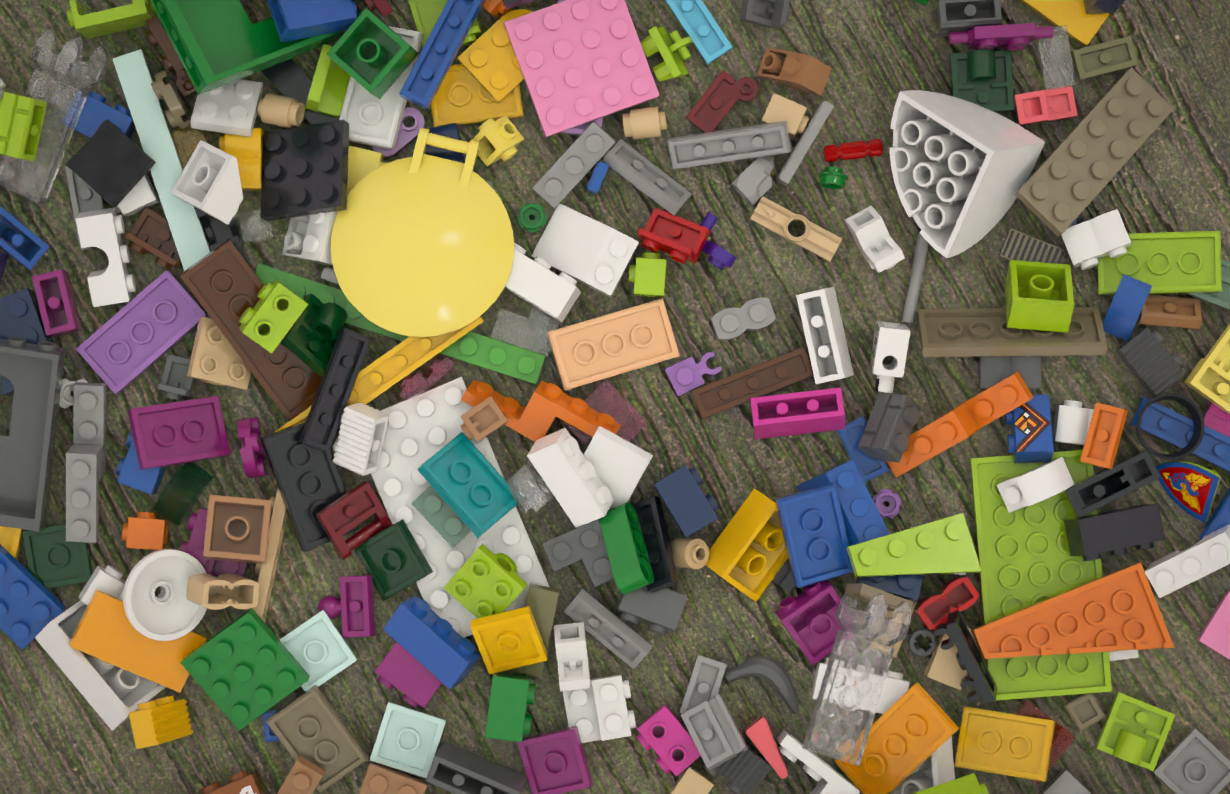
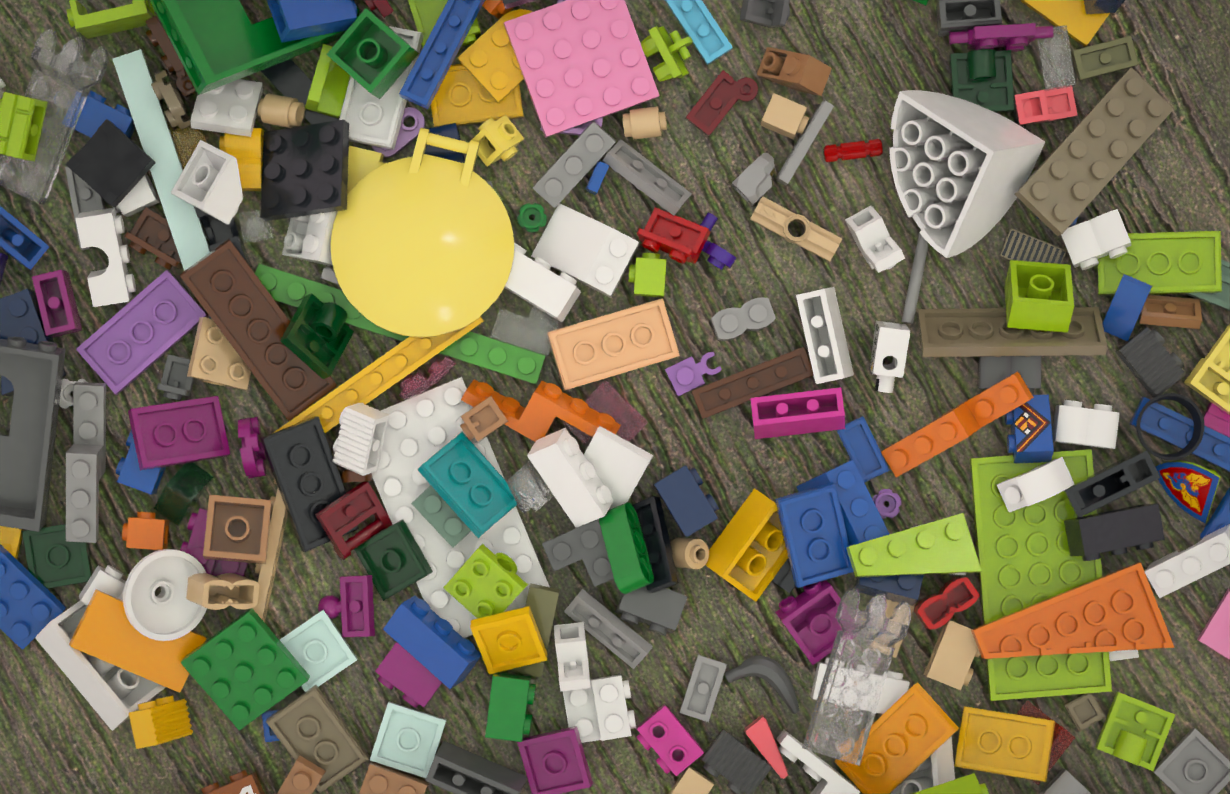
lime brick [239,279,308,354] -> none
black tile [298,327,372,453] -> none
light grey tile [667,121,792,170] -> none
light grey plate [681,694,748,770] -> none
green plate [819,167,848,189] -> none
dark tan tile [845,583,913,613] -> none
dark grey brick [858,392,920,463] -> none
dark grey bush [908,629,937,656] -> none
black plate [934,610,998,704] -> none
orange plate [1080,402,1128,470] -> none
none -> reddish brown tile [342,470,373,482]

